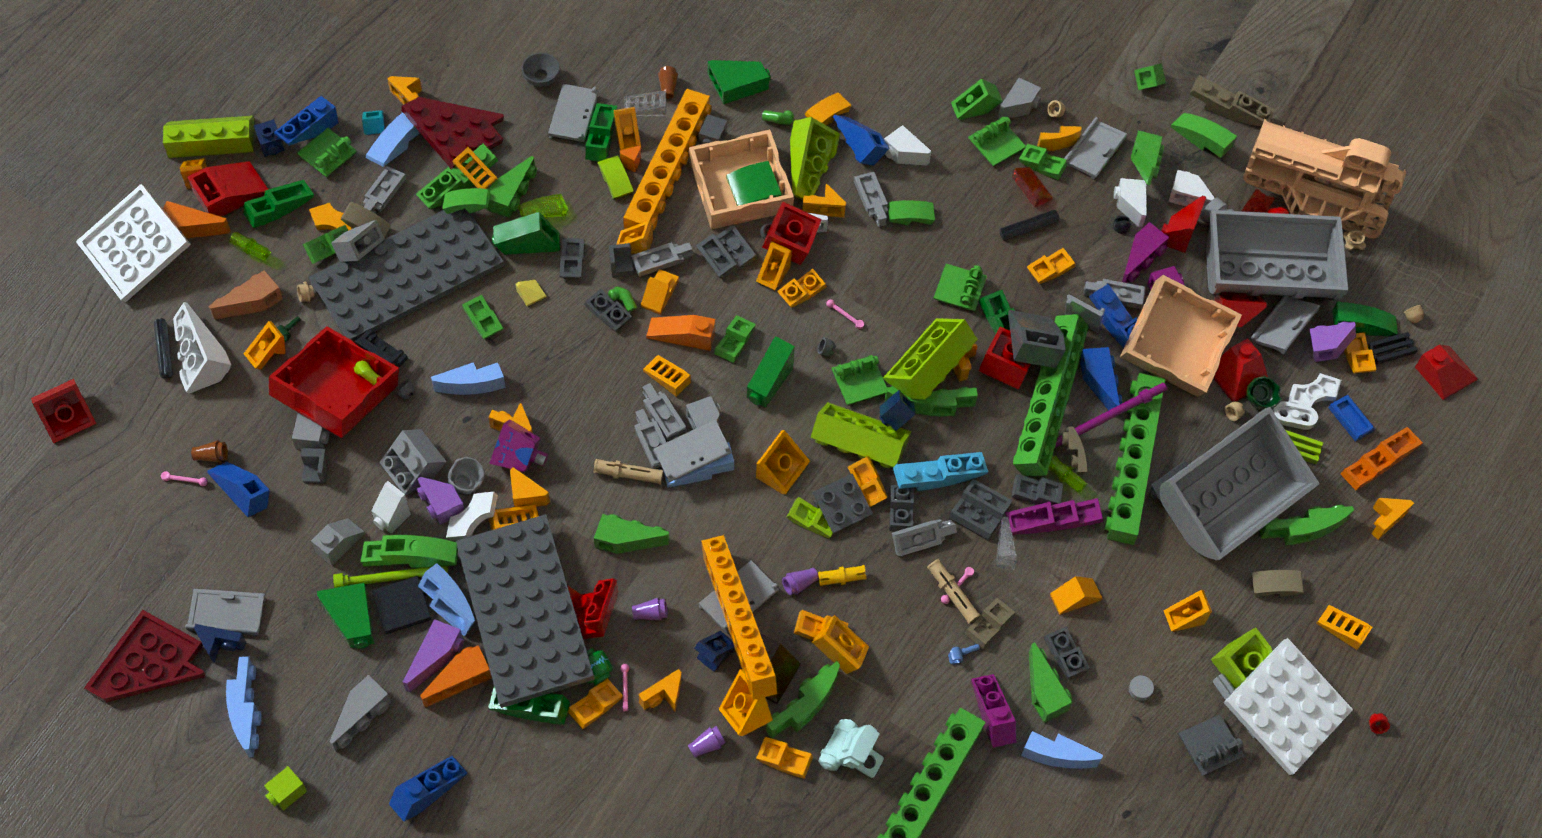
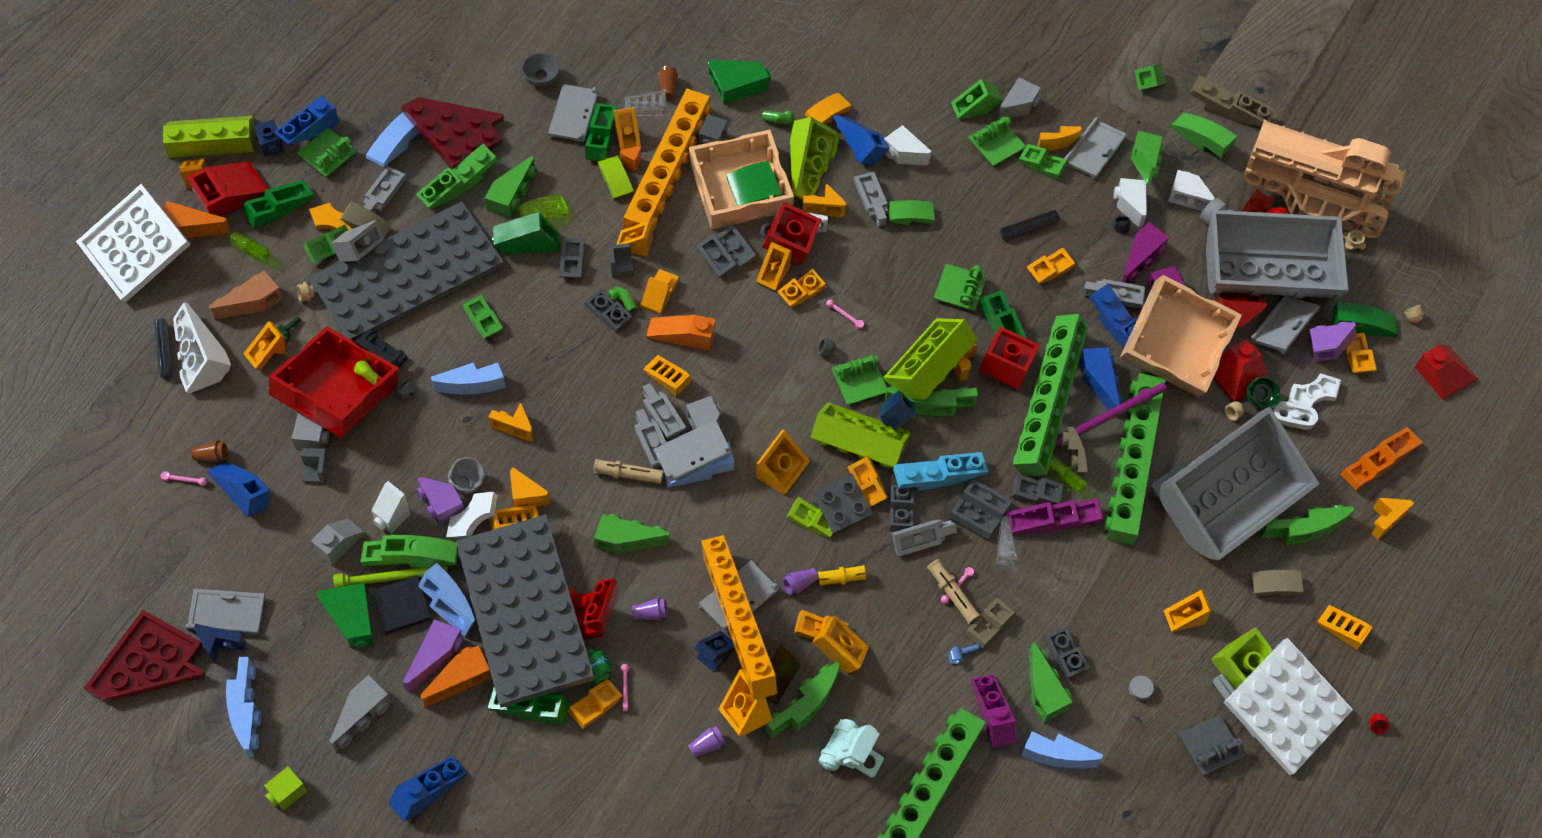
red slope [31,379,97,444] -> none
teal slope [362,110,385,135] -> none
light grey slope [379,429,446,495] -> none
light orange slope [387,76,422,105] -> none
bright green slope [442,188,490,214] -> none
light orange slope [452,147,498,189] -> none
magenta torso [490,419,548,471] -> none
light yellow slope [516,280,546,307] -> none
light grey hinge [631,242,693,277] -> none
light orange slope [638,669,682,712] -> none
bright green slope [714,315,756,363] -> none
green slope [747,336,795,408] -> none
light orange slope [756,737,813,779] -> none
dark grey slope [1008,310,1066,368] -> none
clear red slope [1012,167,1053,207] -> none
tan hinge [1047,100,1066,118] -> none
light orange slope [1050,576,1103,615] -> none
light grey door [1065,294,1105,333] -> none
red slope [1161,195,1206,253] -> none
lime tile [1285,430,1323,464] -> none
blue tile [1328,395,1375,442] -> none
black tile [1368,332,1418,365] -> none

